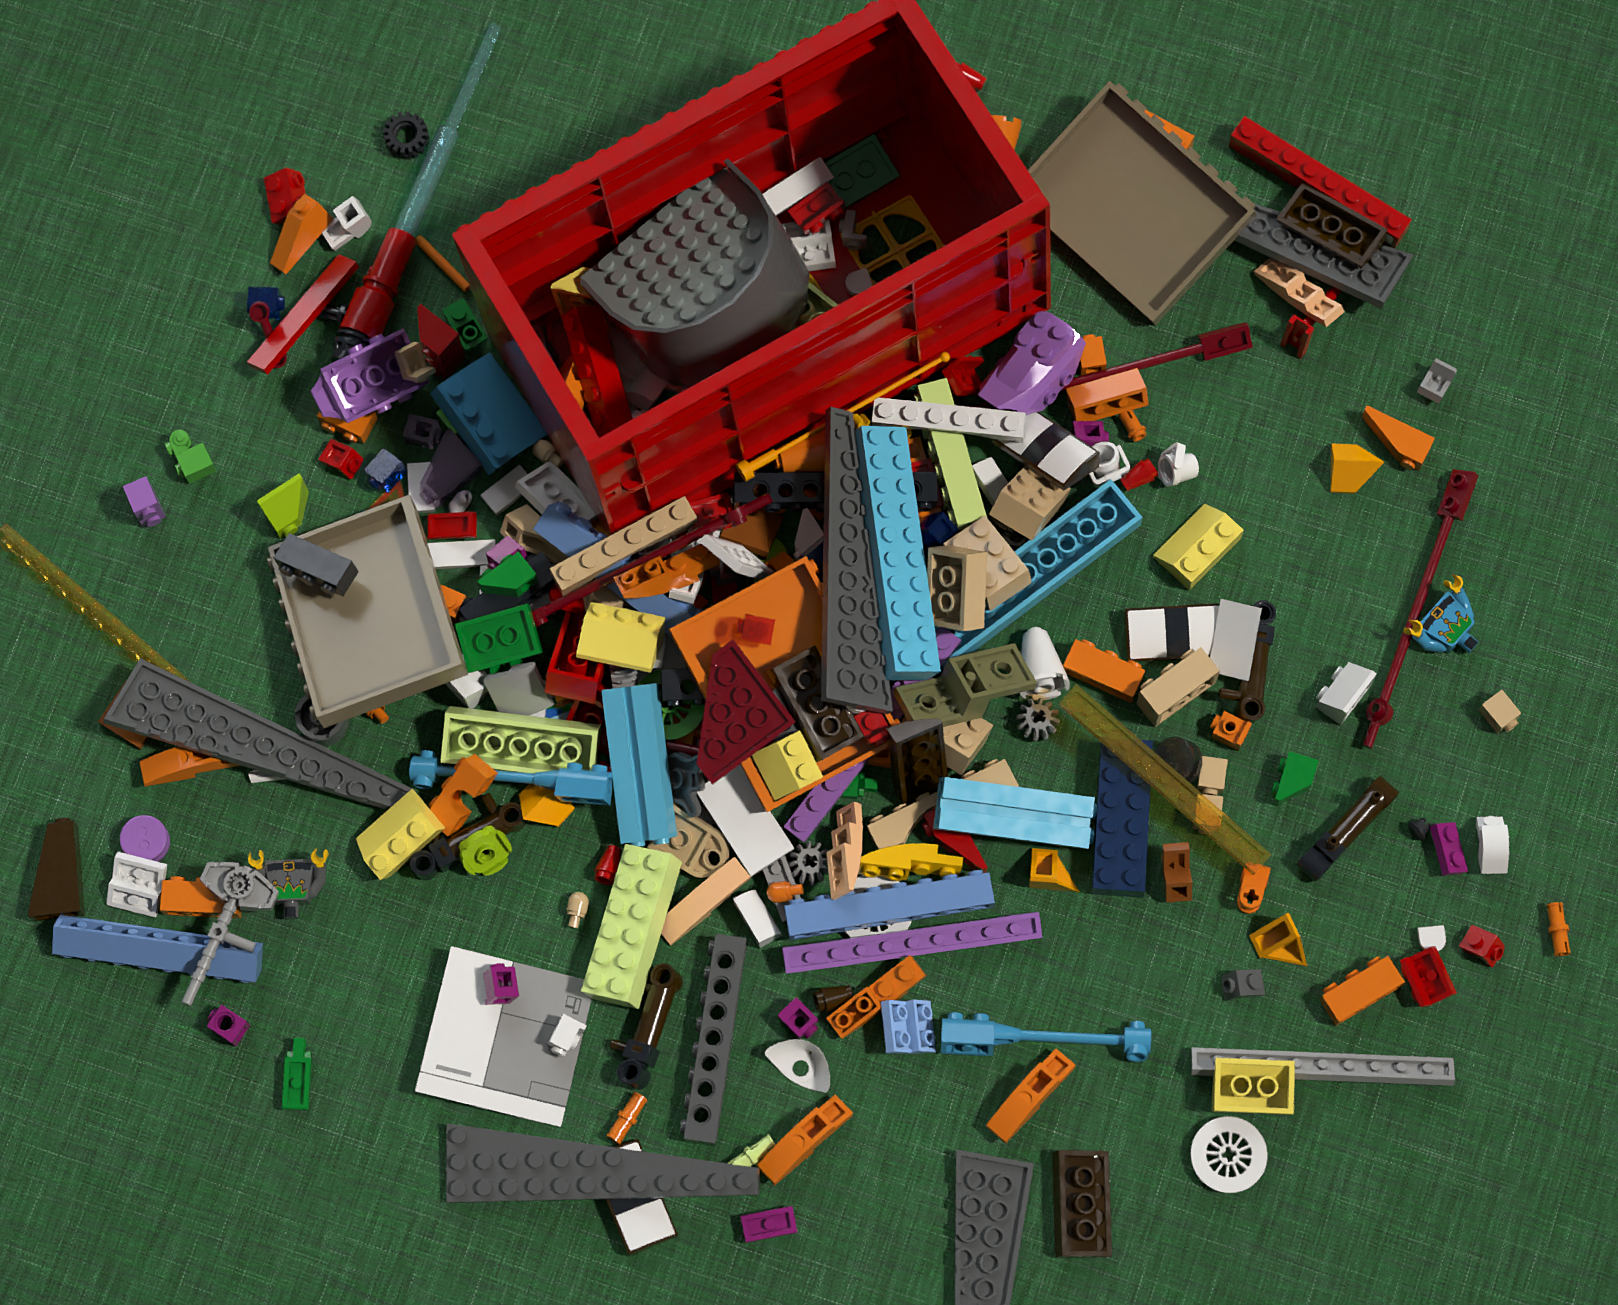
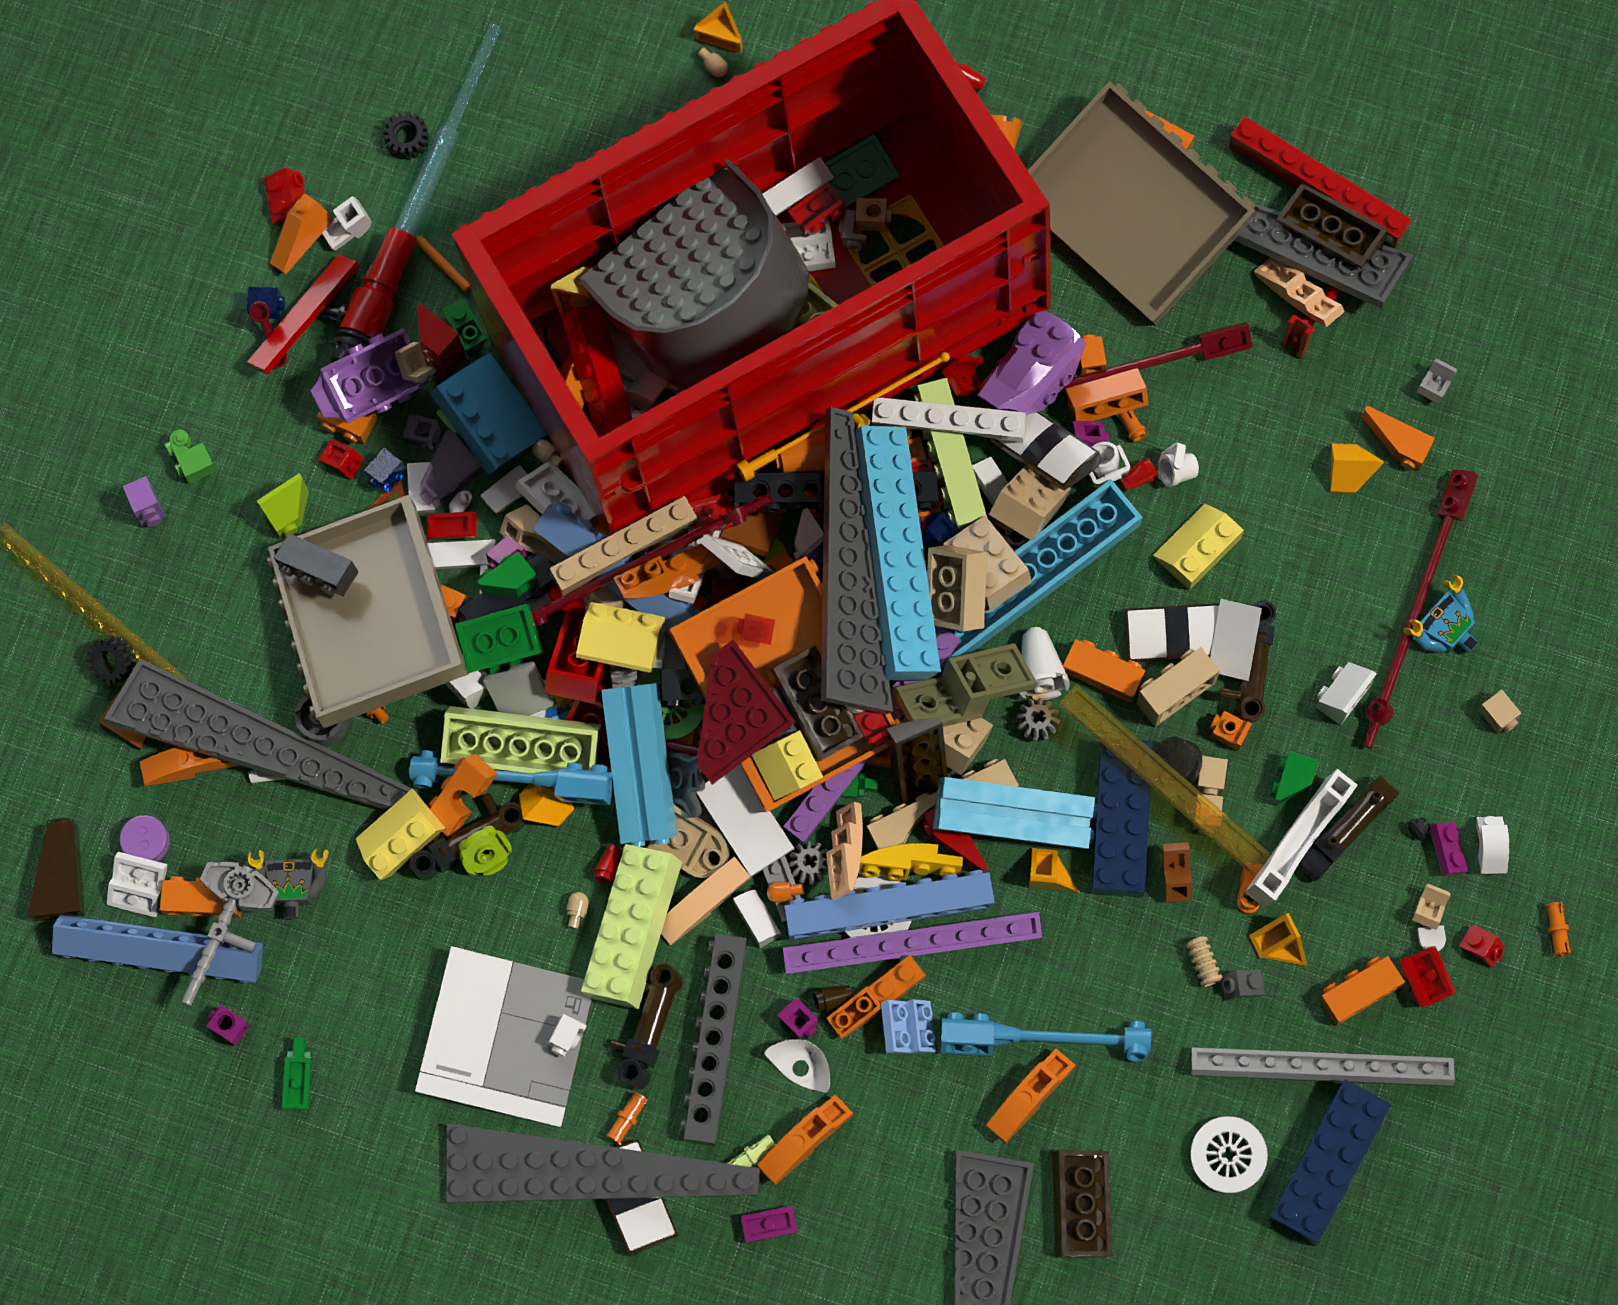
magenta brick [483,963,519,1005] -> none
white tile [846,268,872,296] -> none
light yellow slope [1212,1058,1295,1115] -> none
none -> black tyre [87,636,137,685]
none -> light orange slope [694,1,742,54]
none -> tan cylinder [698,47,728,78]
none -> tan brick [855,198,892,231]
none -> tan piece [1185,936,1223,987]
none -> white arch [1245,769,1357,908]
none -> dark blue brick [1268,1079,1392,1246]
none -> tan bracket [1412,884,1451,930]

